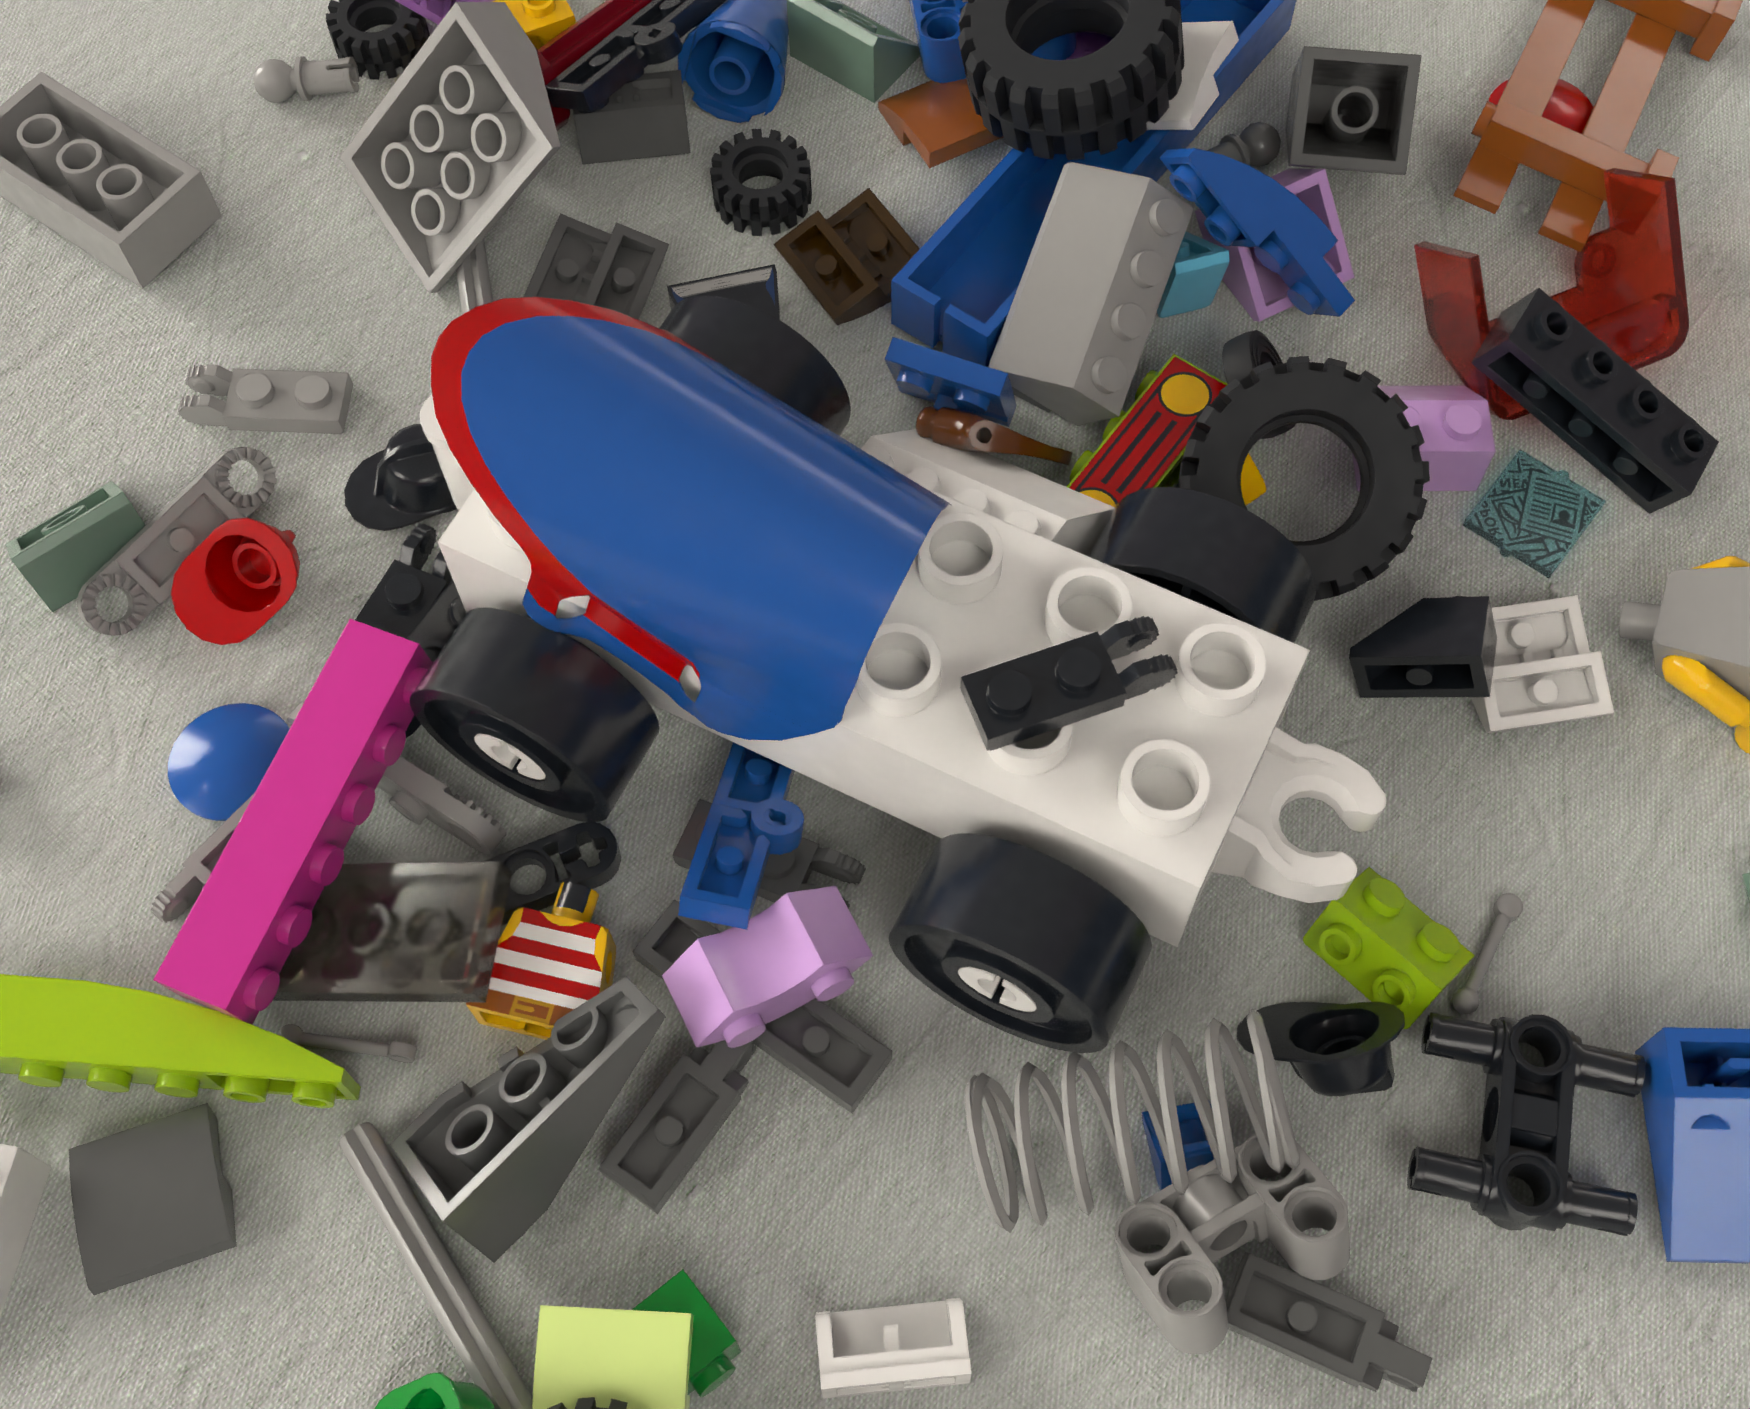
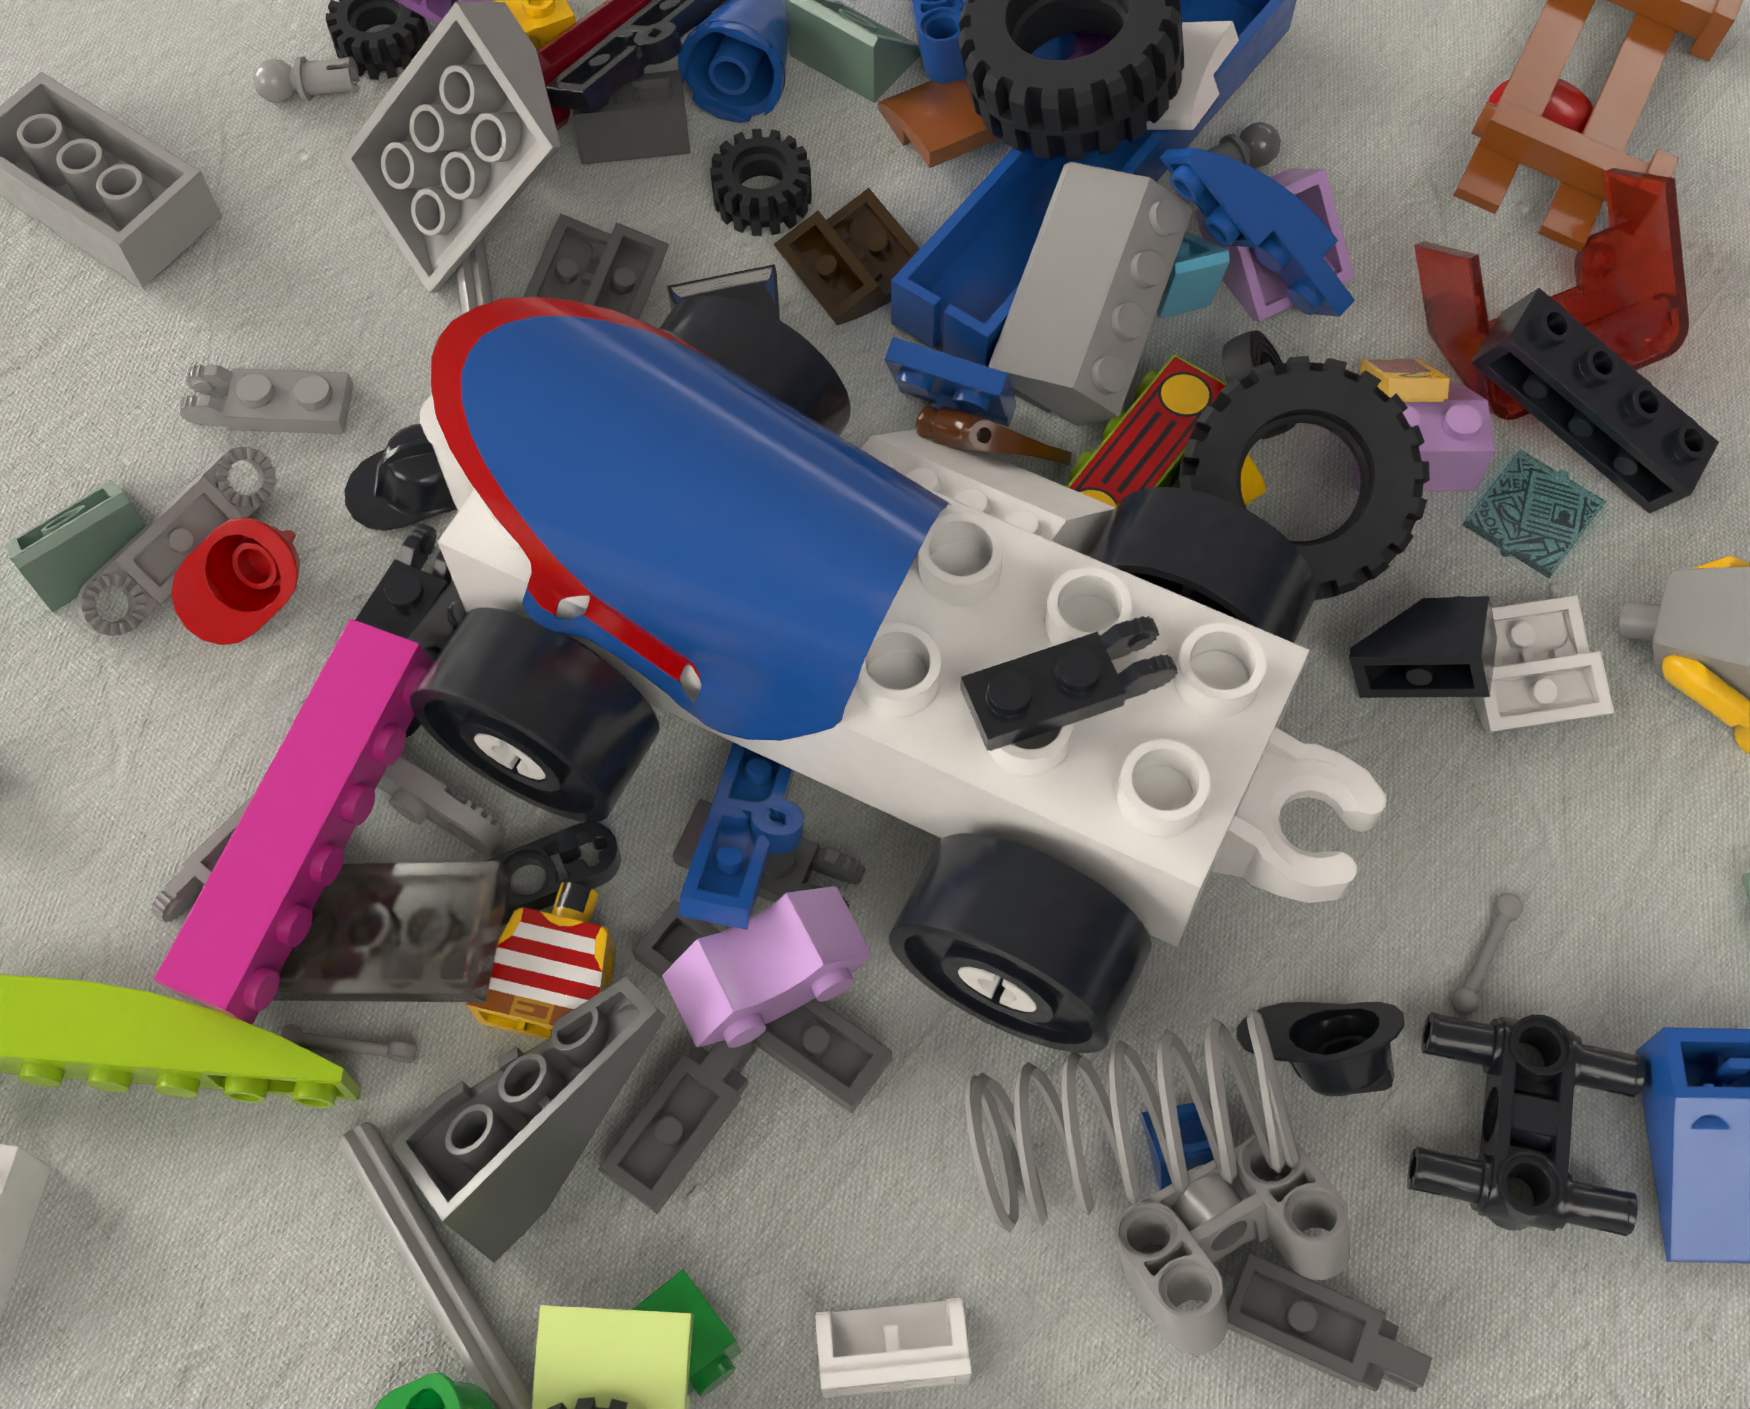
dark grey slope [69,1103,237,1295] -> none
blue dish [168,703,290,821] -> none
dark grey slope [1285,46,1422,175] -> none
lime bracket [1303,867,1475,1029] -> none
none -> yellow tile [1360,358,1450,402]

